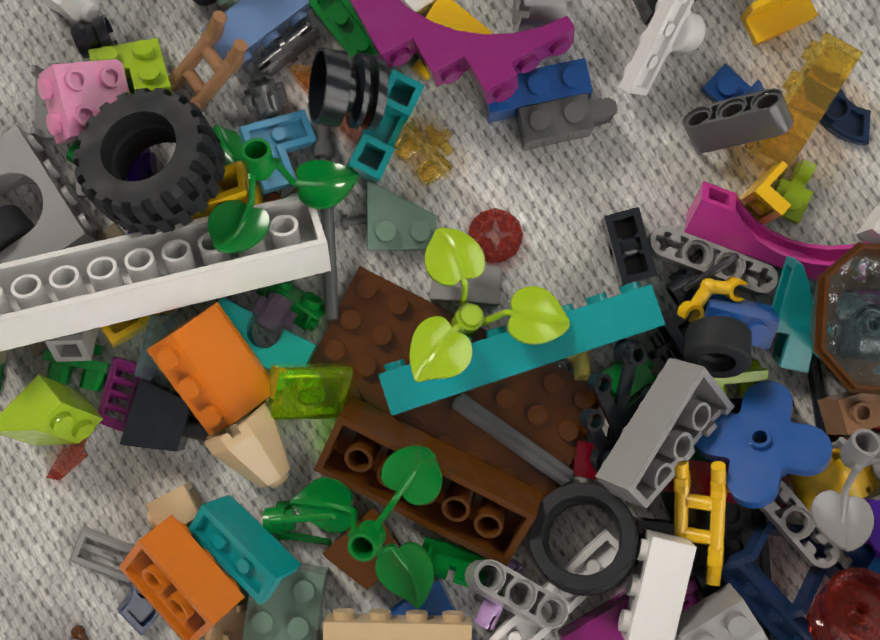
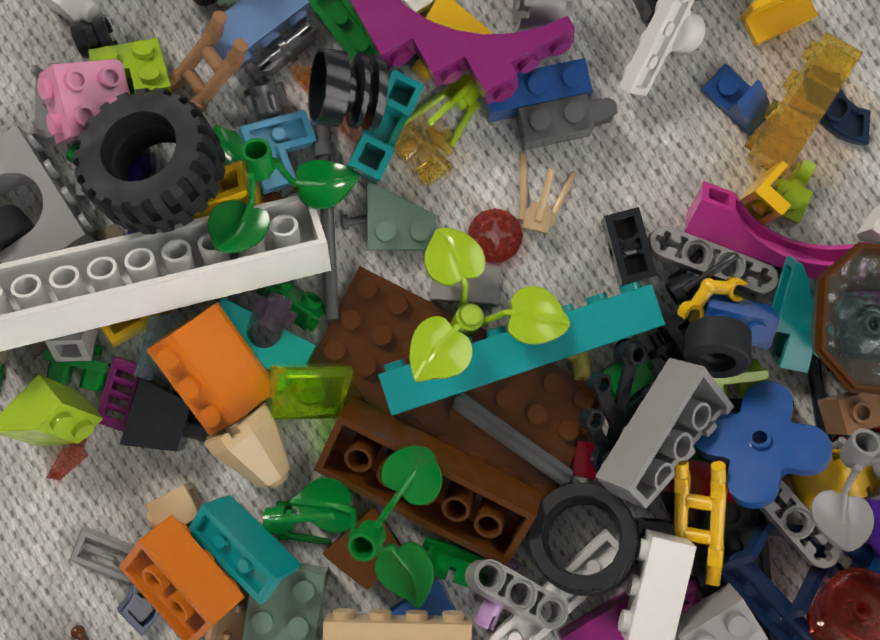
dark grey beam [682,88,794,153] -> none
none -> lime plant [404,74,481,148]
none -> tan plant [518,151,576,234]

